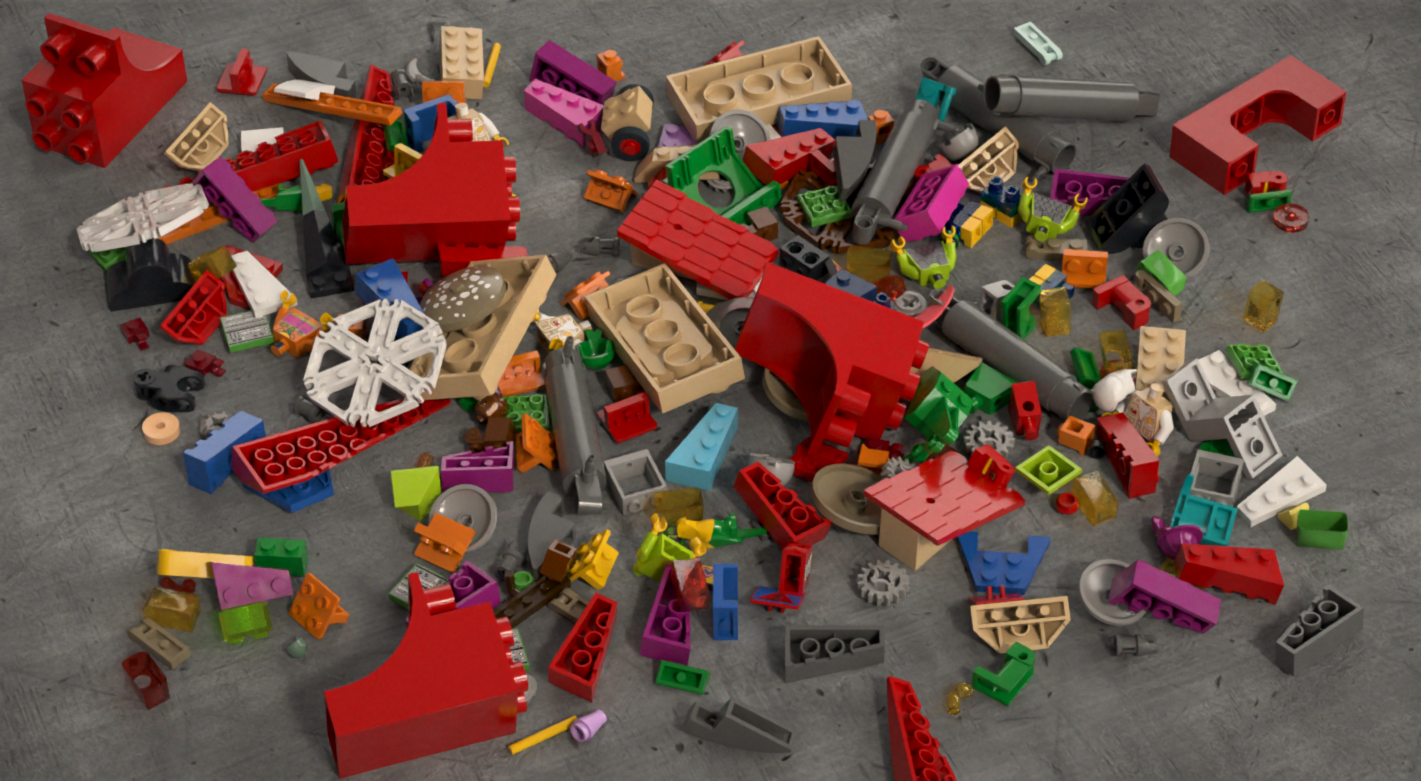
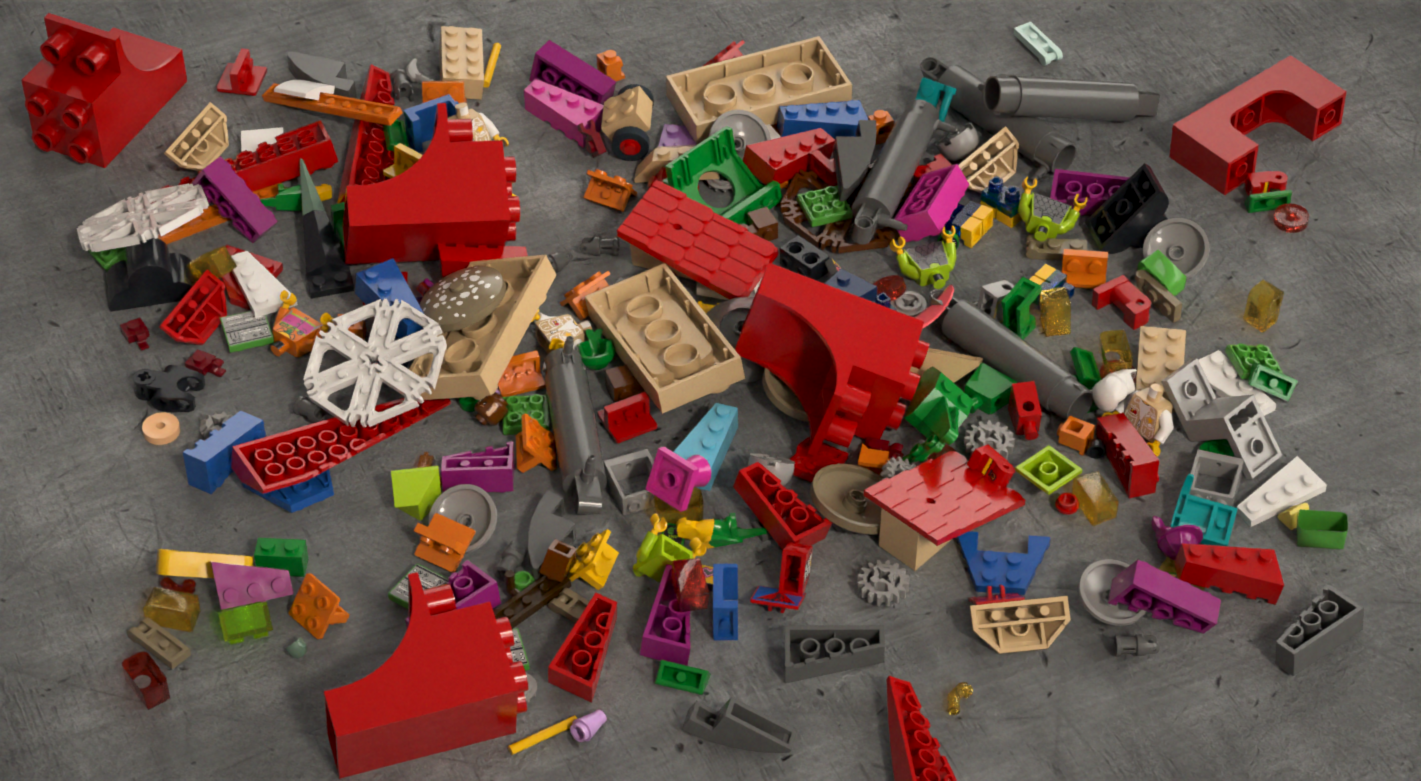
reddish brown brick [465,417,517,454] -> none
clear yellow piece [846,246,893,284] -> none
green piece [972,642,1035,707] -> none
none -> dark pink plant [646,447,711,512]

